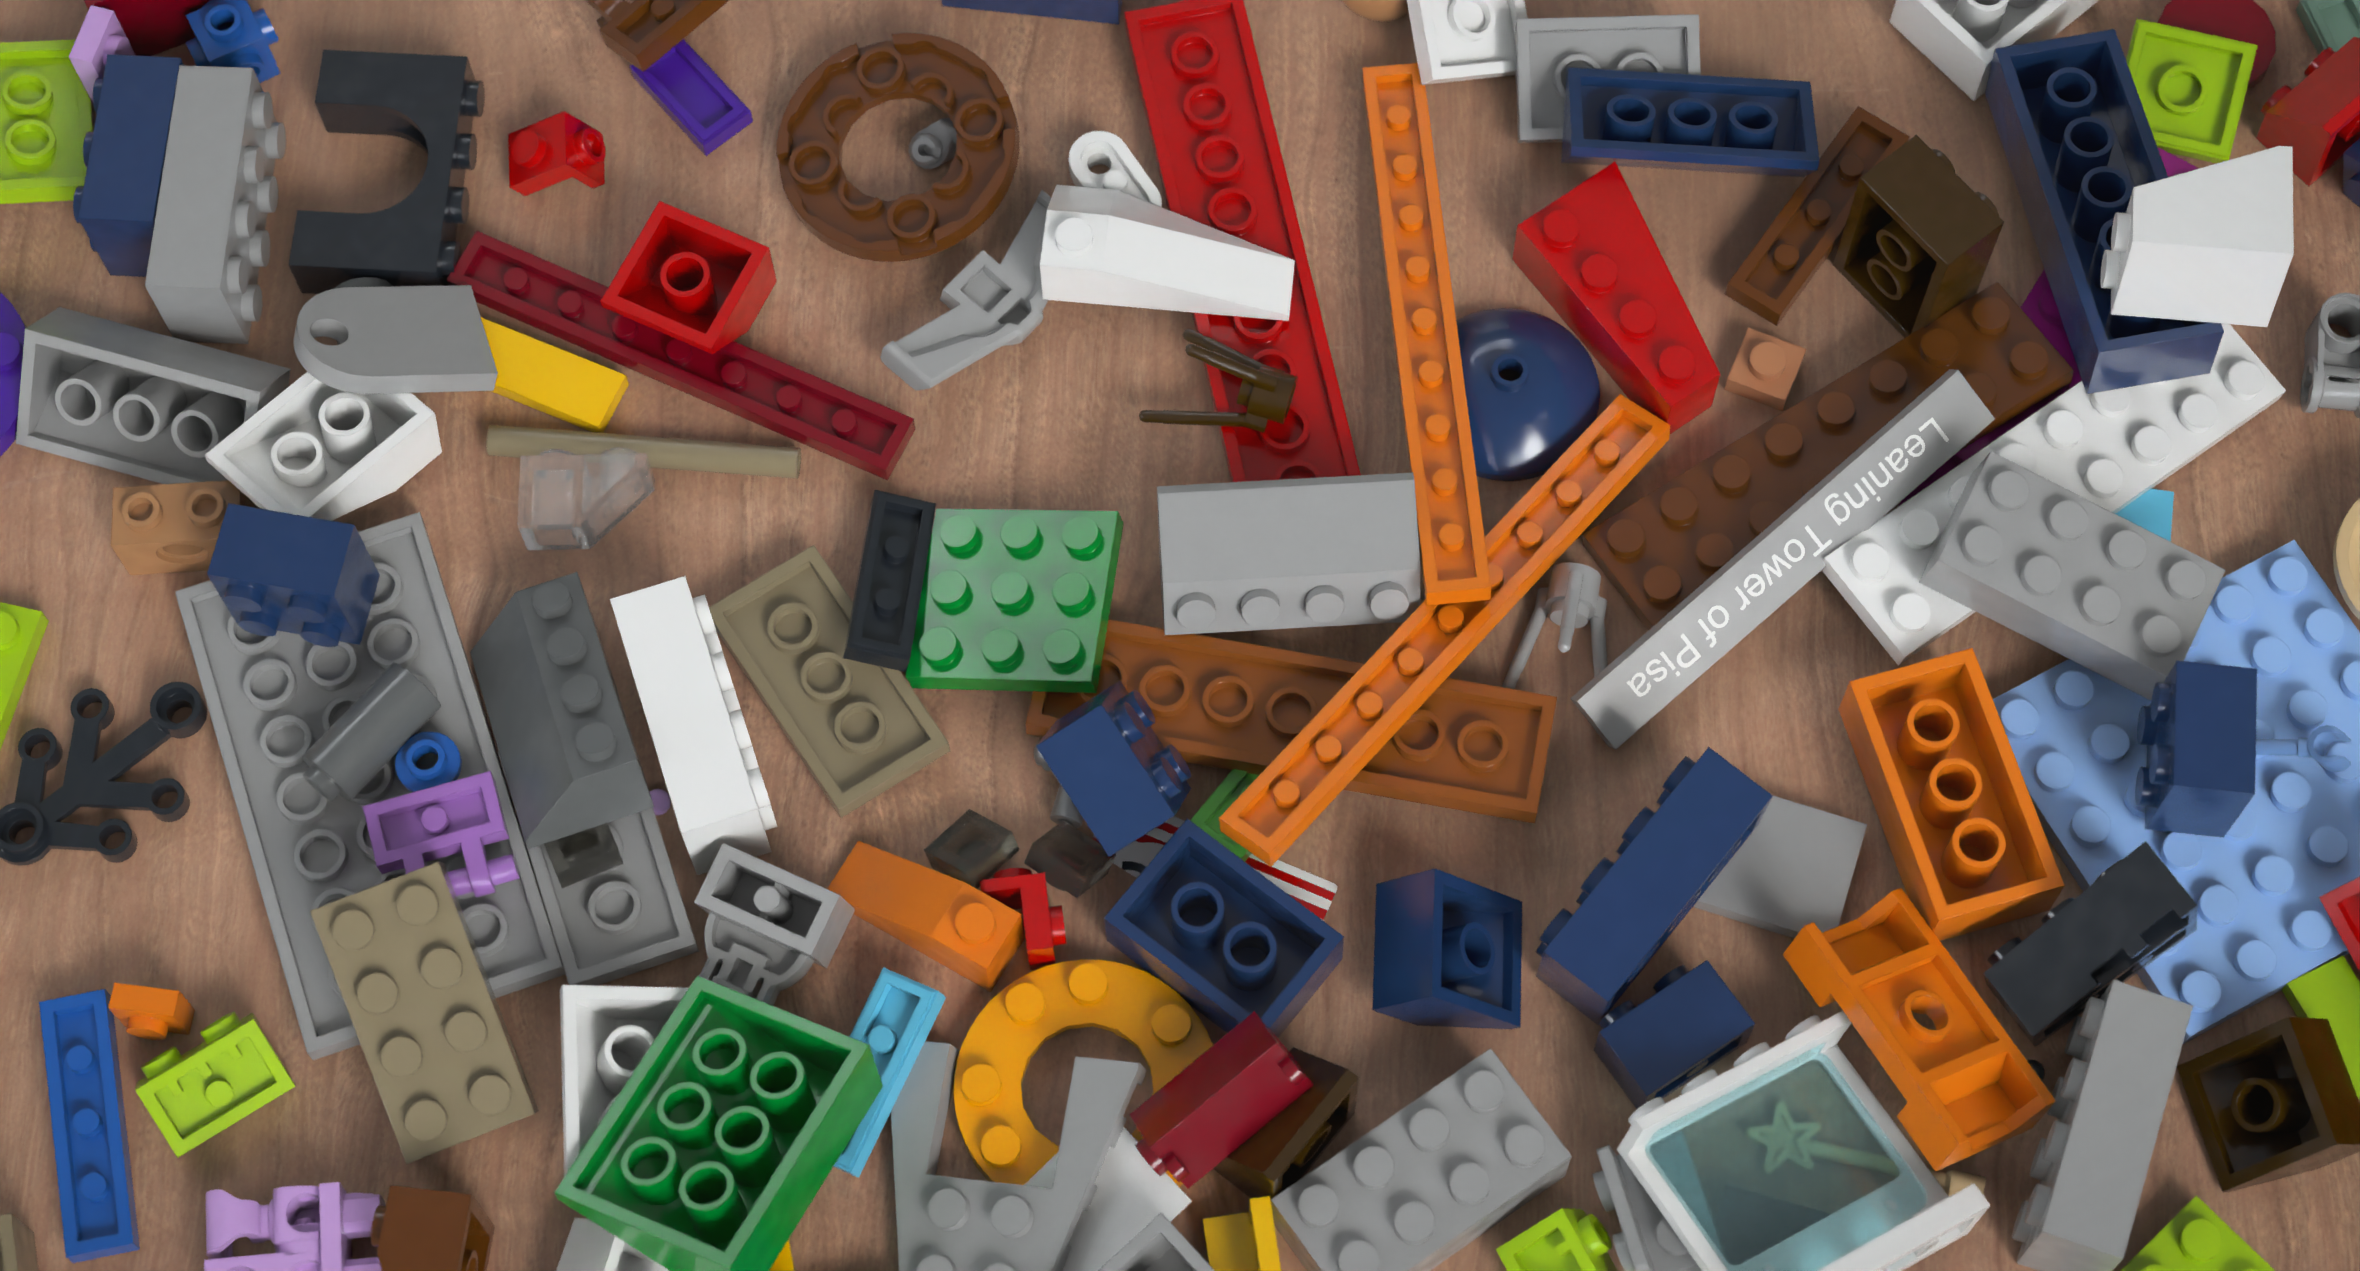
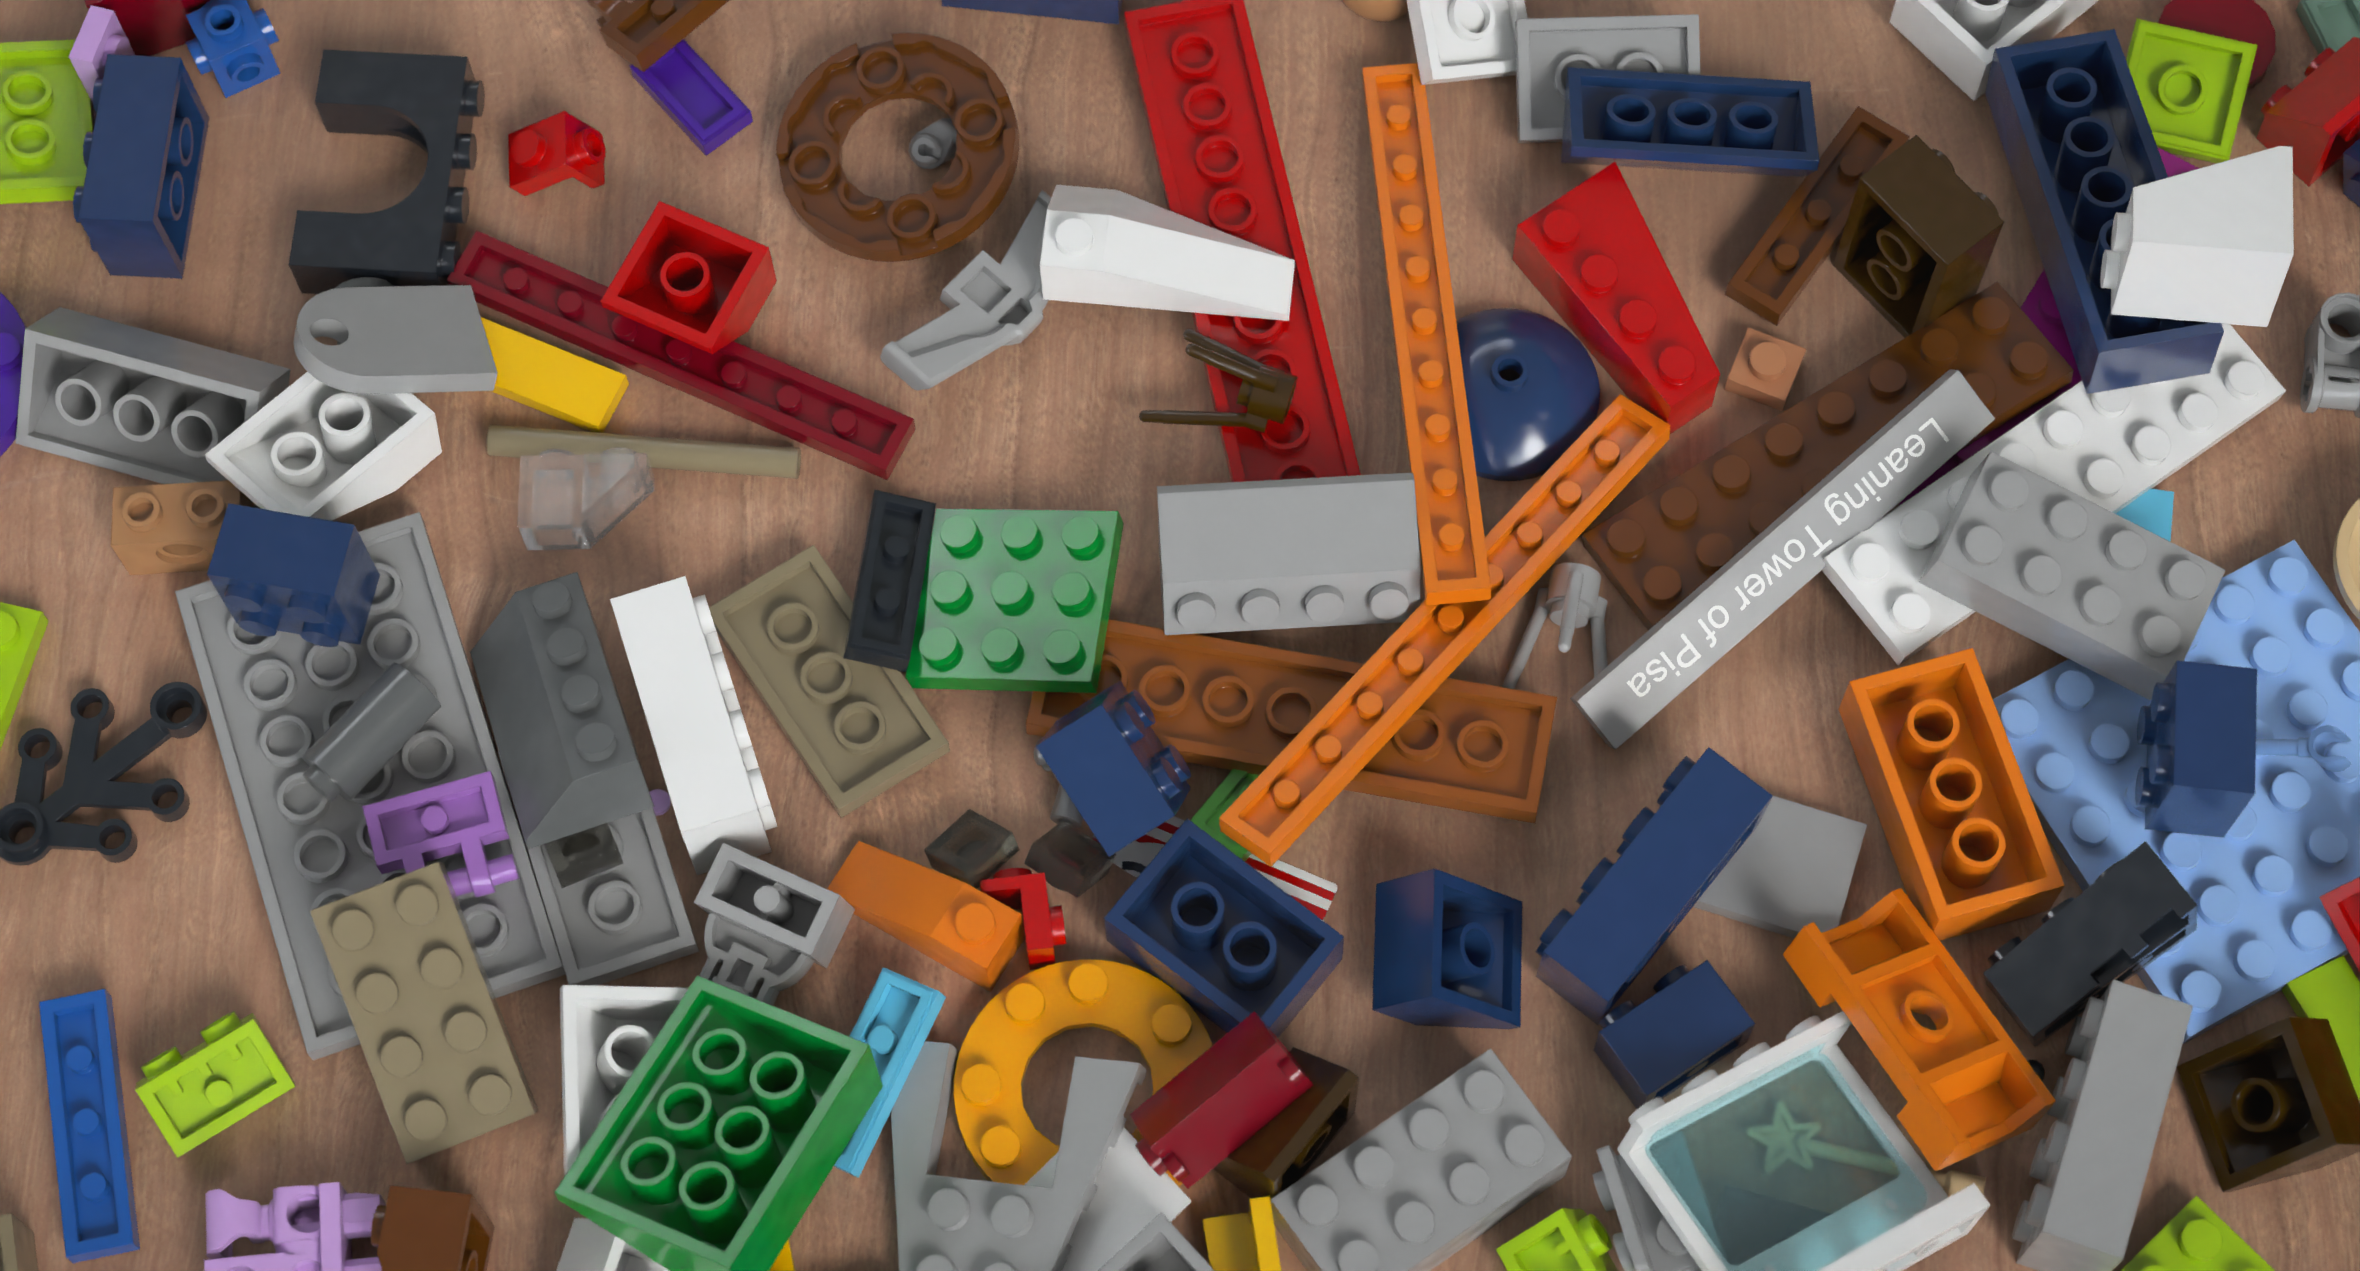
orange plate [108,983,195,1040] -> none
light grey brick [145,65,286,344] -> none
blue plate [395,732,462,792] -> none
white plate [1069,131,1162,207] -> none

